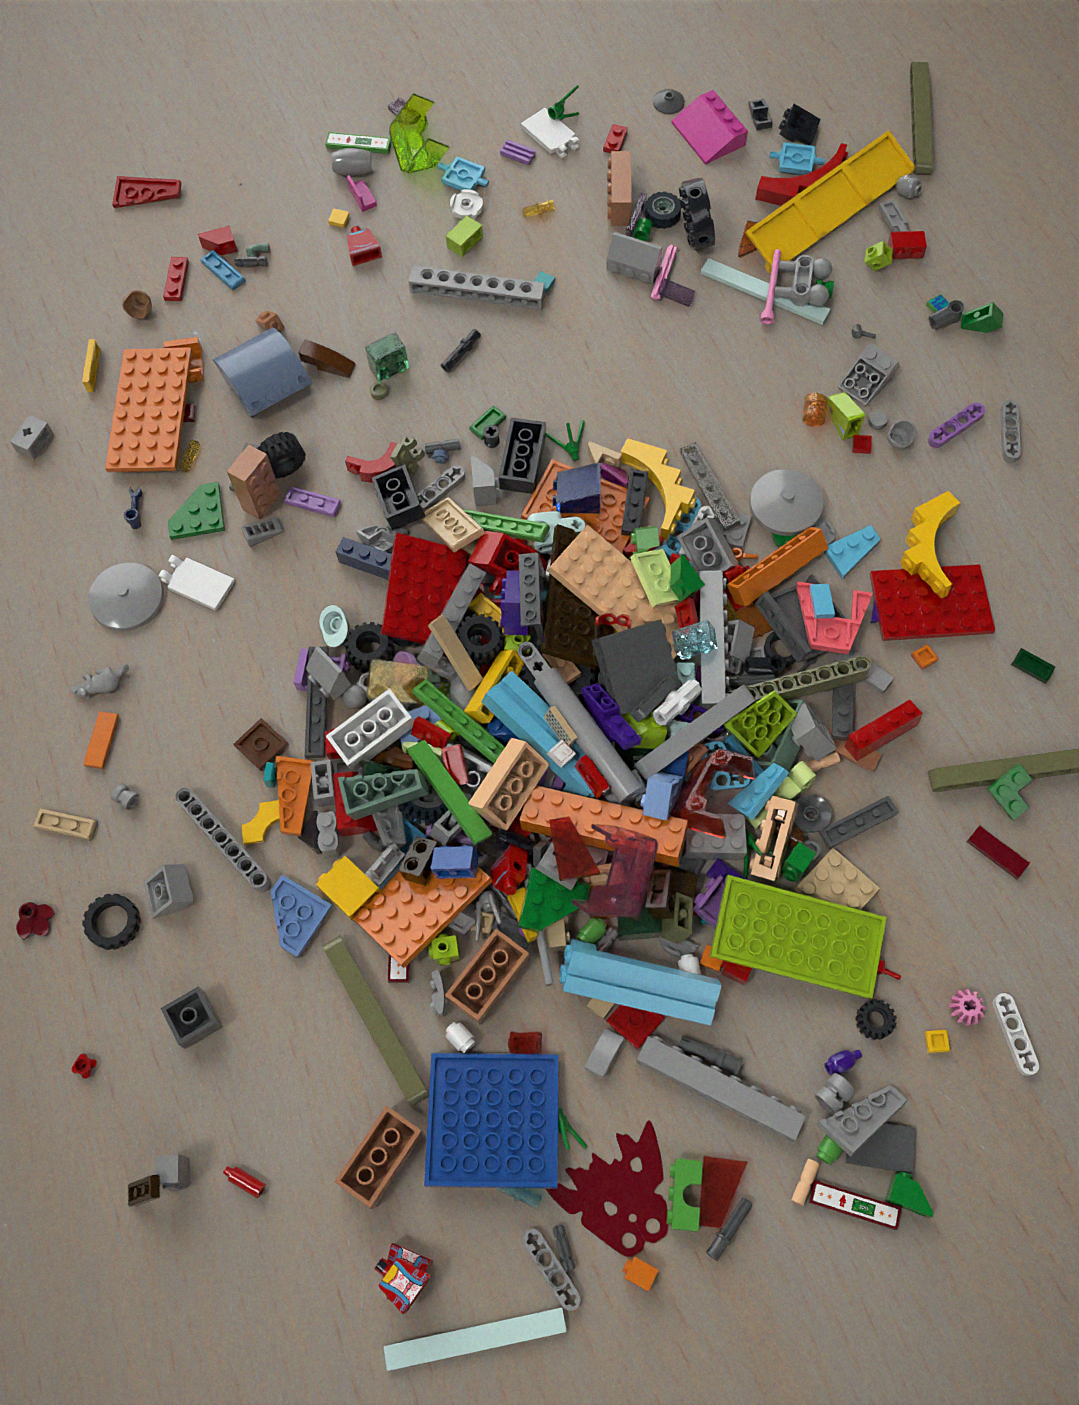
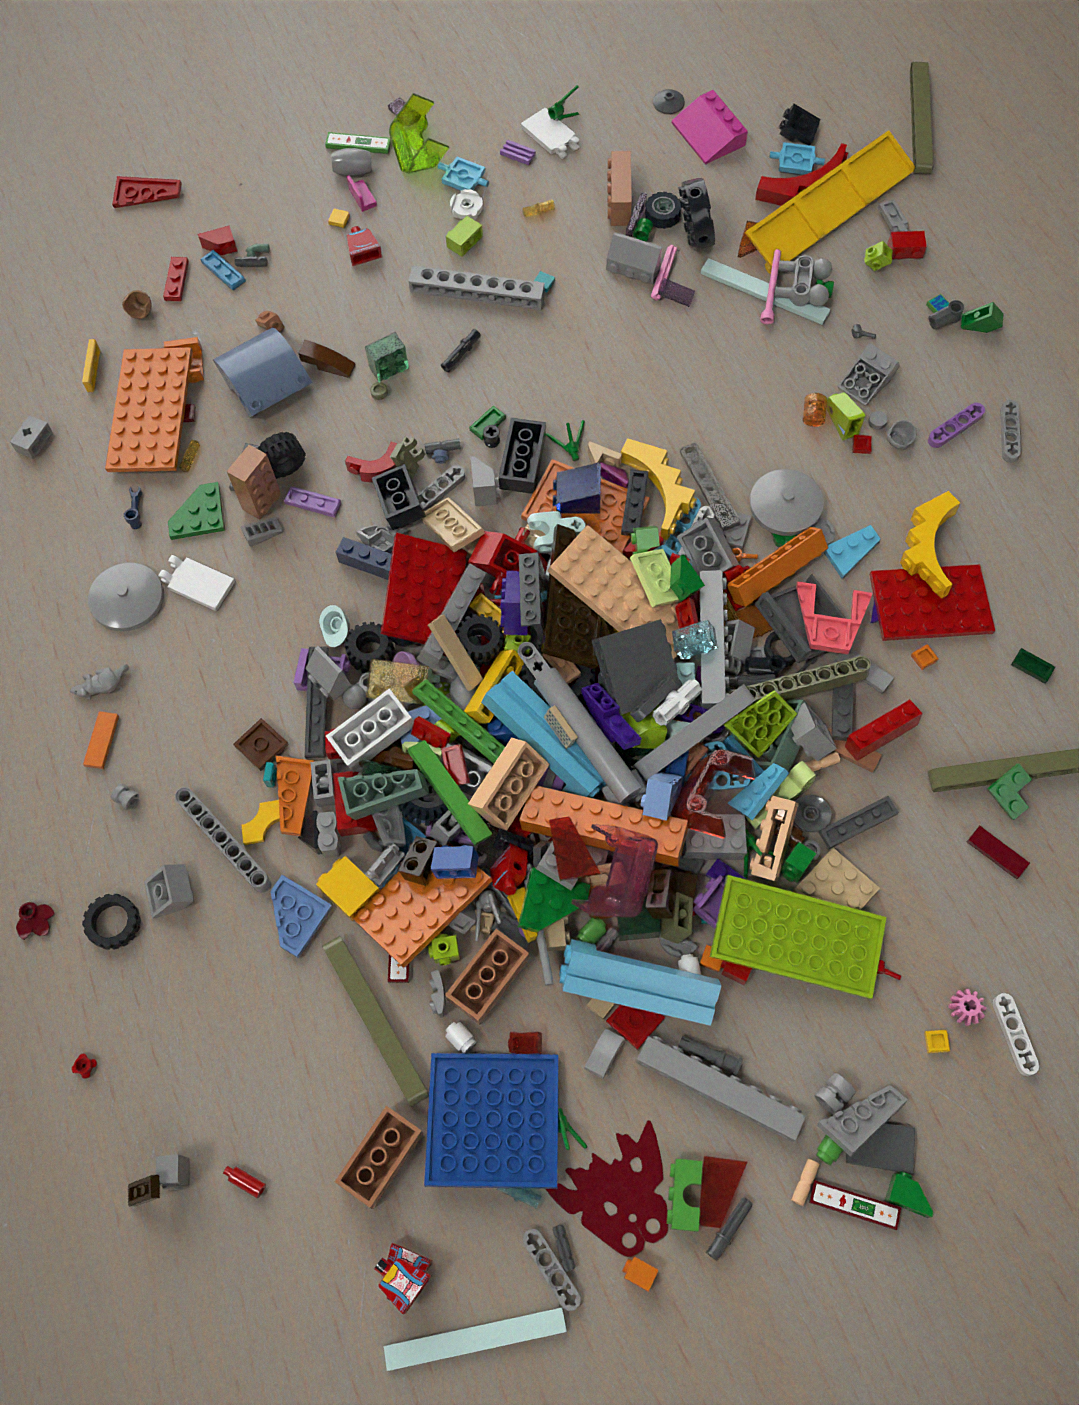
tan tile [33,808,98,841] -> none
dark grey brick [161,986,222,1049] -> none
bright green tile [462,509,550,543] -> none
white tile [547,740,576,768] -> none
red plate [574,755,610,799] -> none
red cap [595,613,632,629] -> none
red plate [603,124,628,153] -> none
black slope [749,99,772,130] -> none
medium azure tile [809,584,835,619] -> none
dark purple plant [824,1050,862,1075] -> none
black tyre [855,999,897,1040] -> none
light grey head [896,174,922,199] -> none

